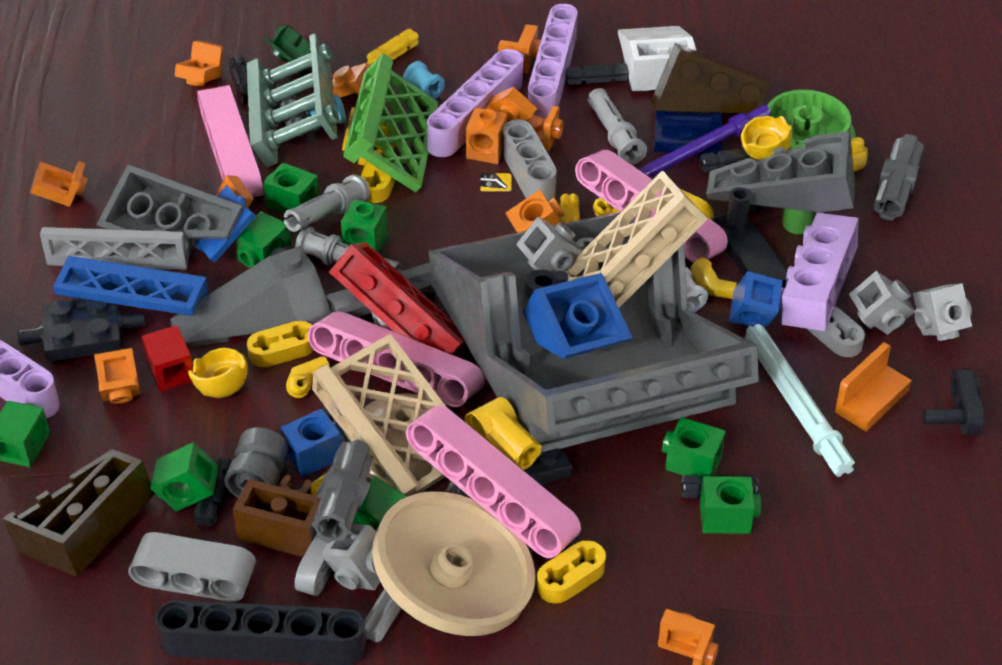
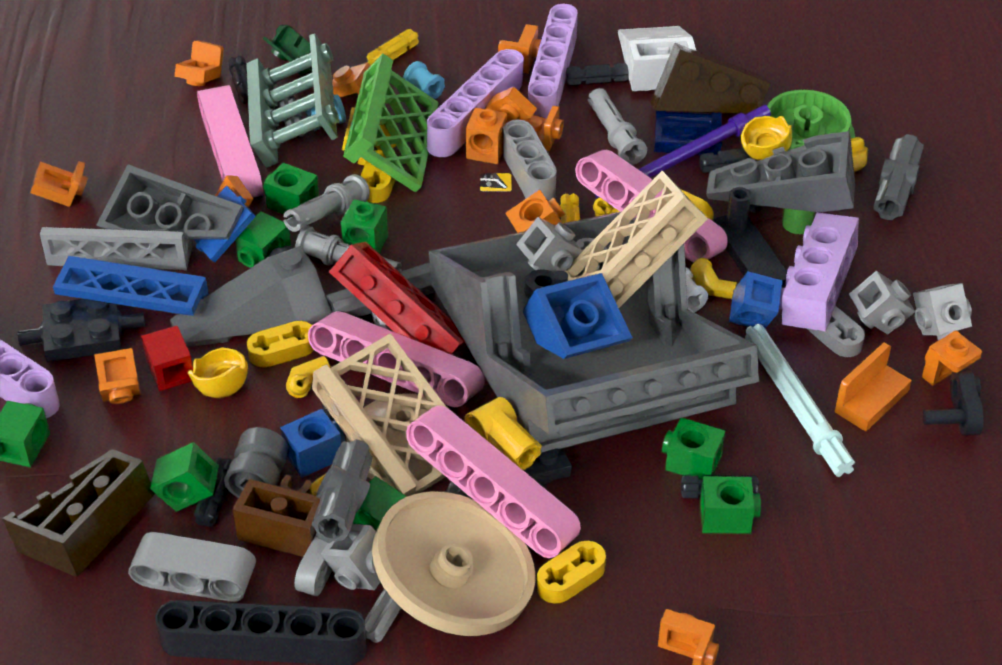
none -> orange bracket [922,330,982,386]

